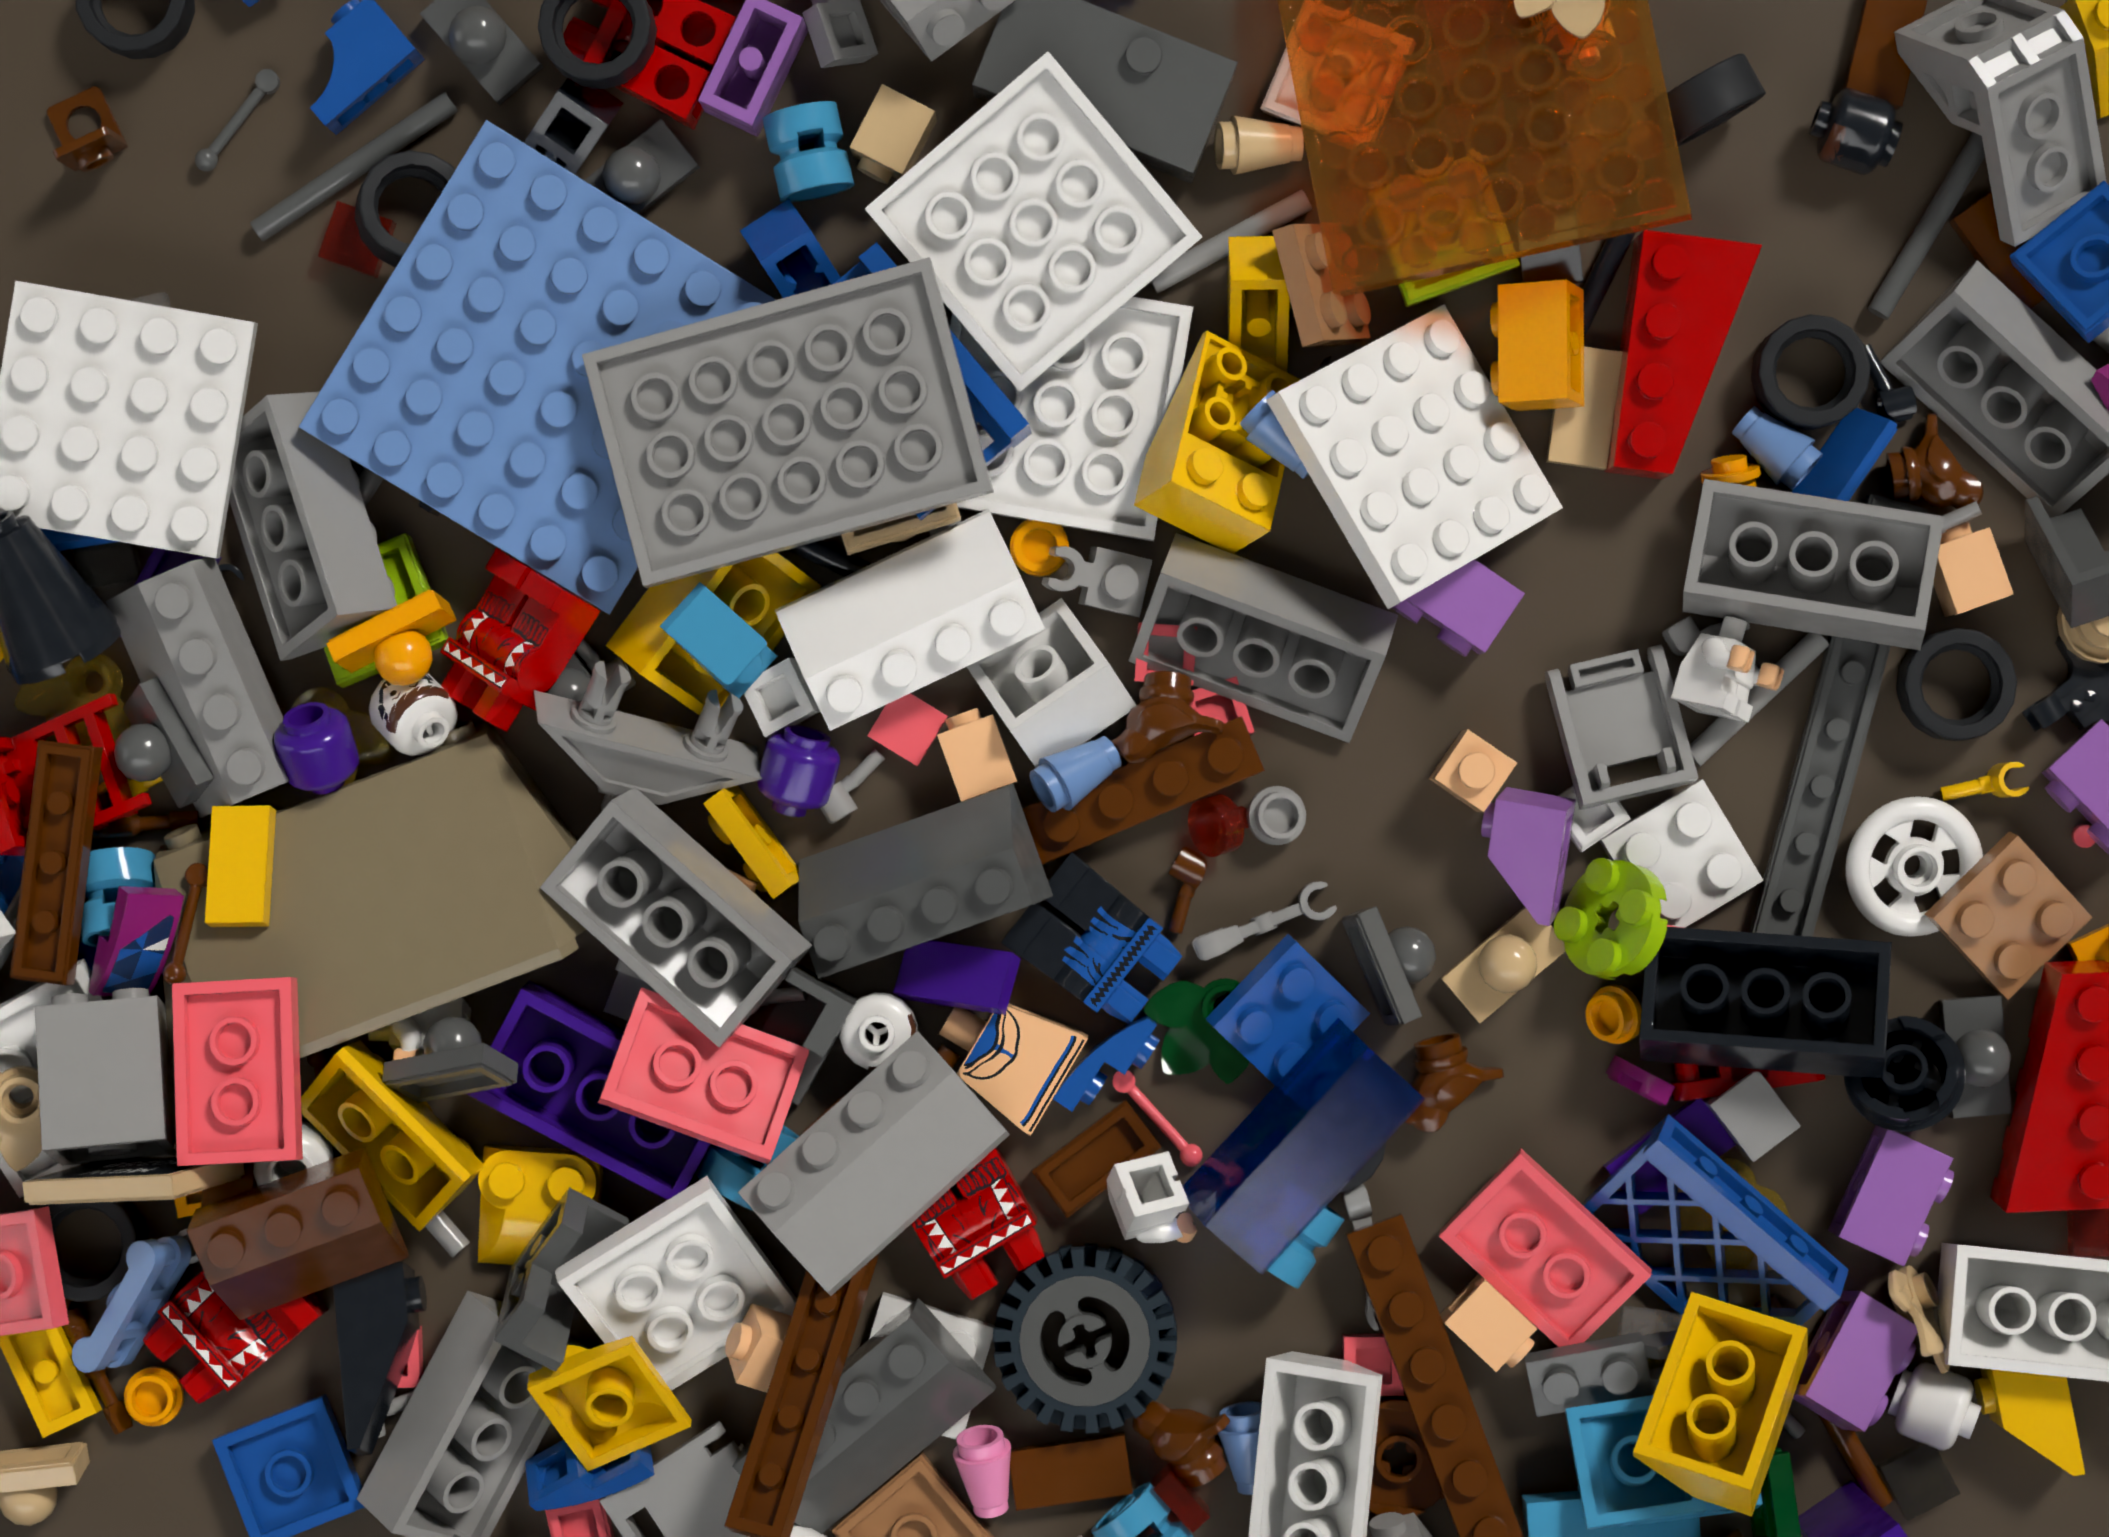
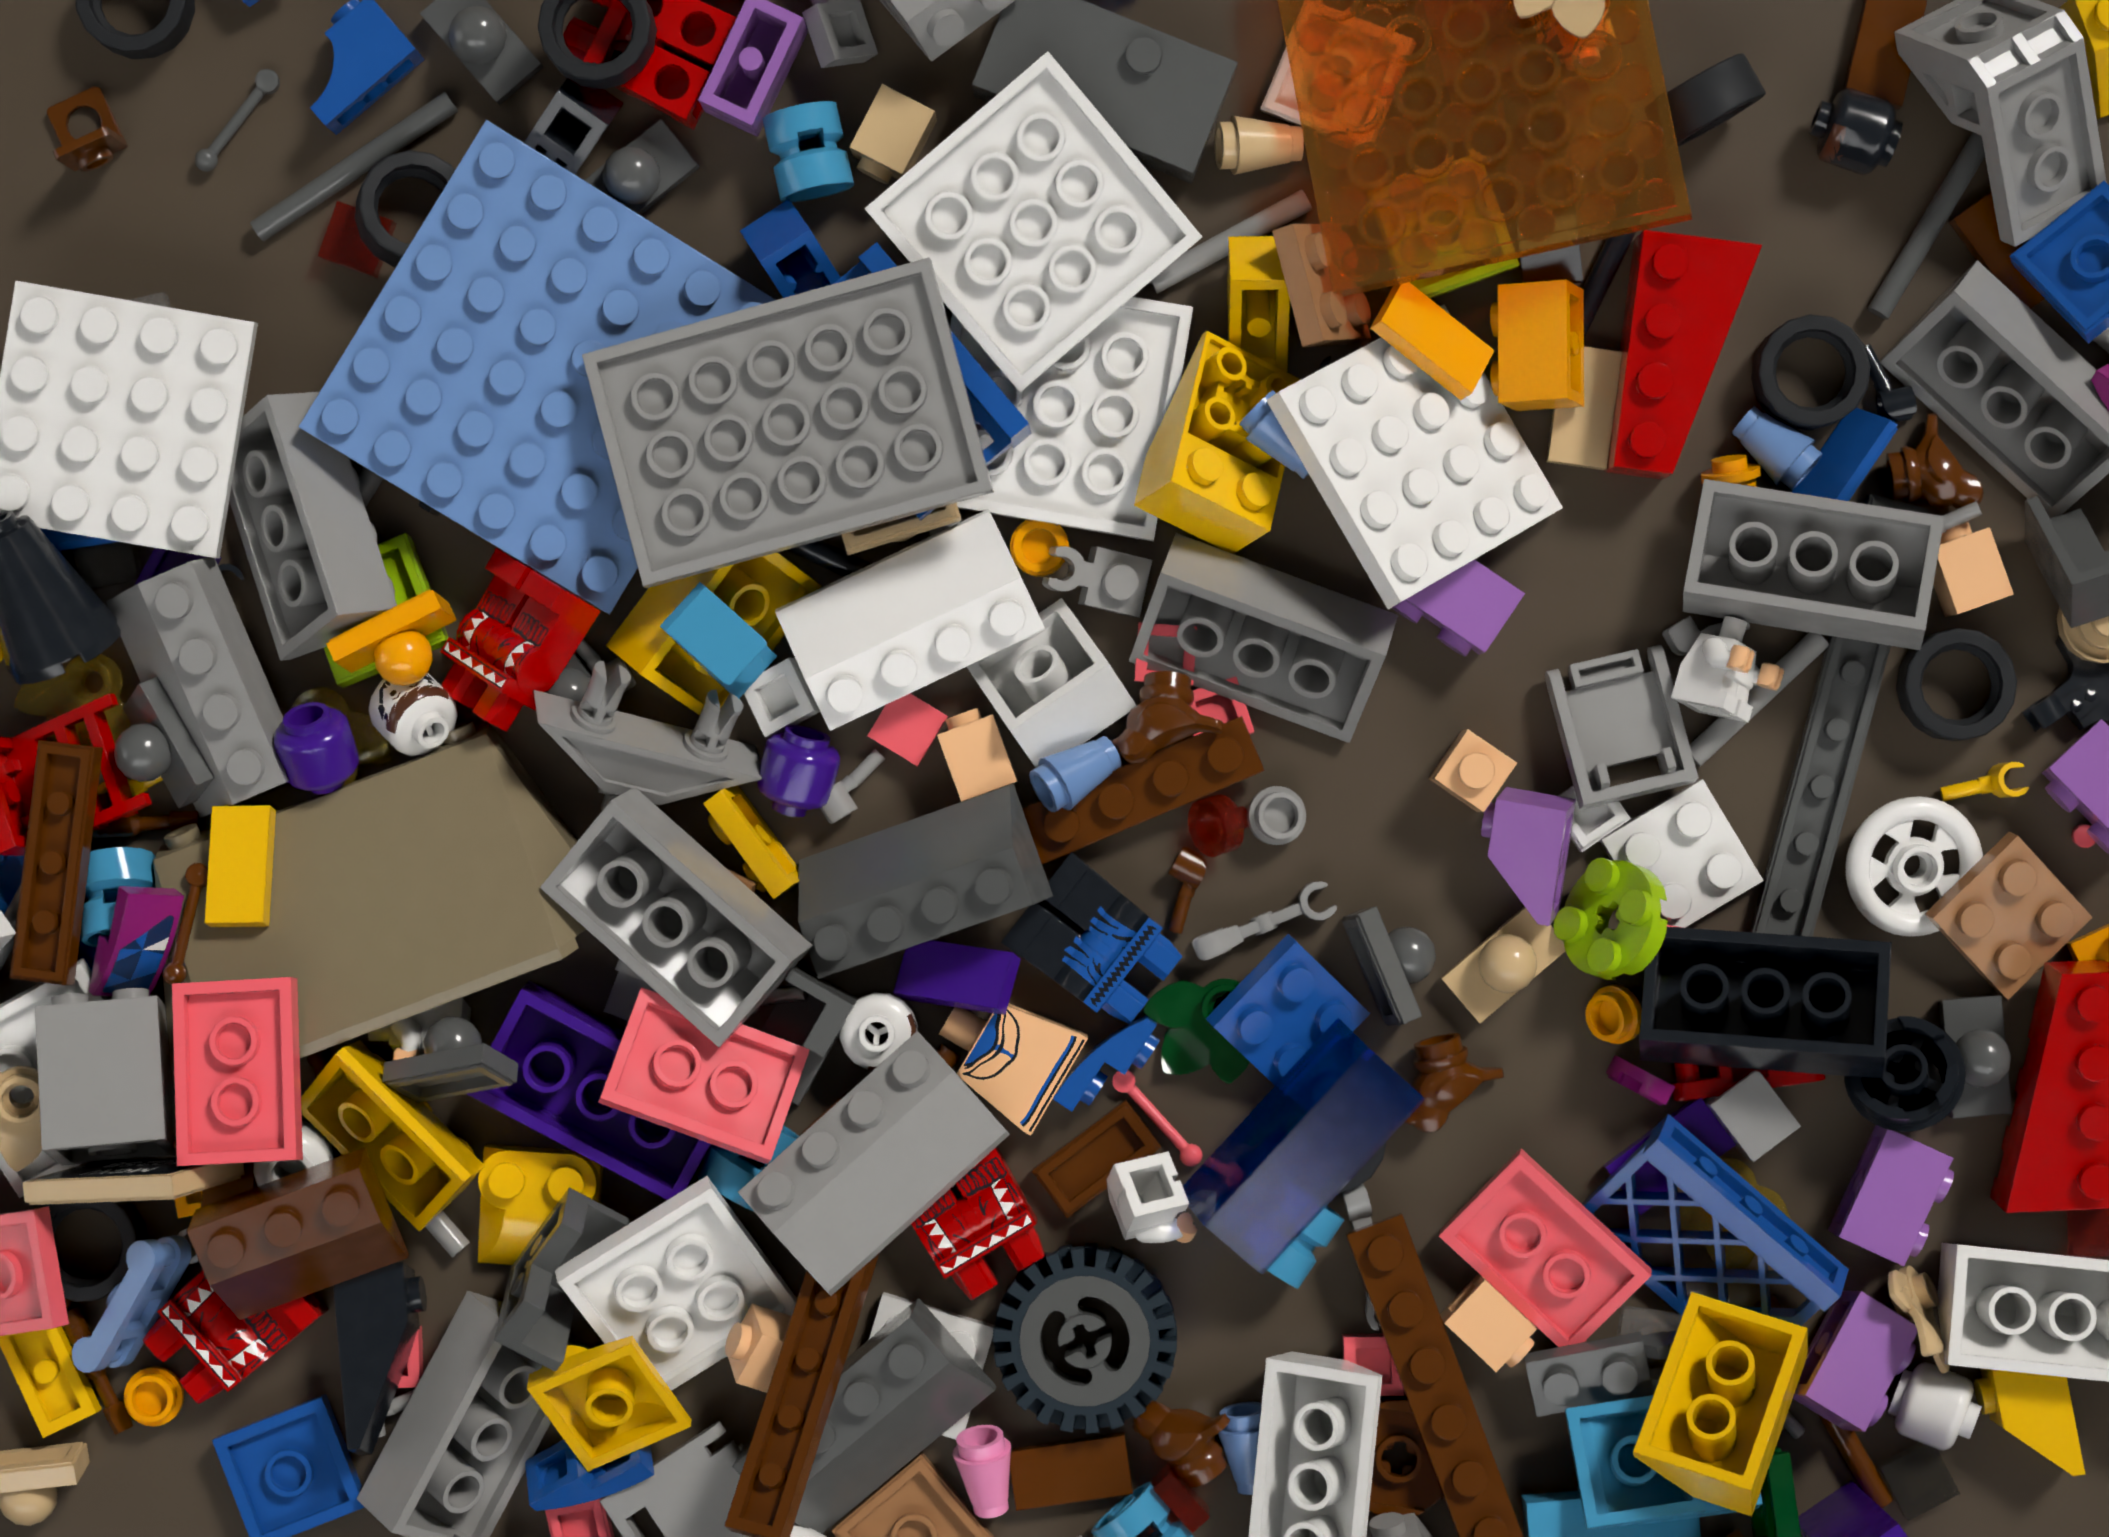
none -> light orange tile [1370,278,1495,400]

